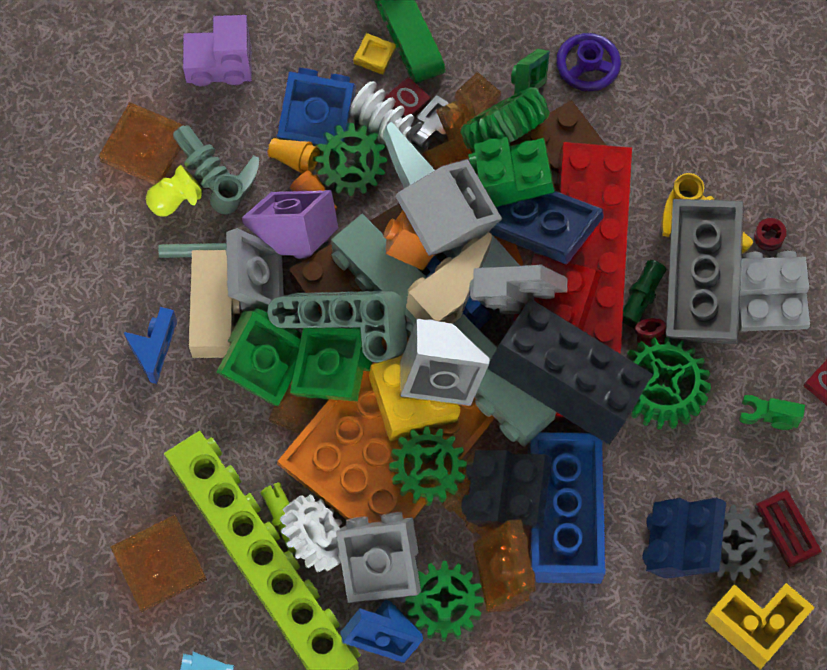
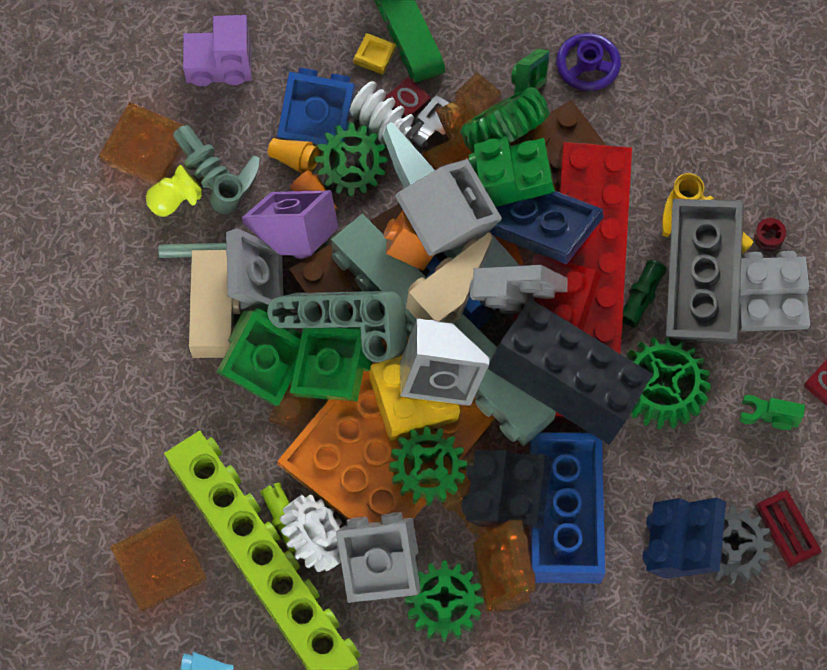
blue slope [124,307,177,384] -> none
blue slope [341,599,424,663] -> none
dark red bush [635,318,666,347] -> none
yellow brick [705,583,815,670] -> none

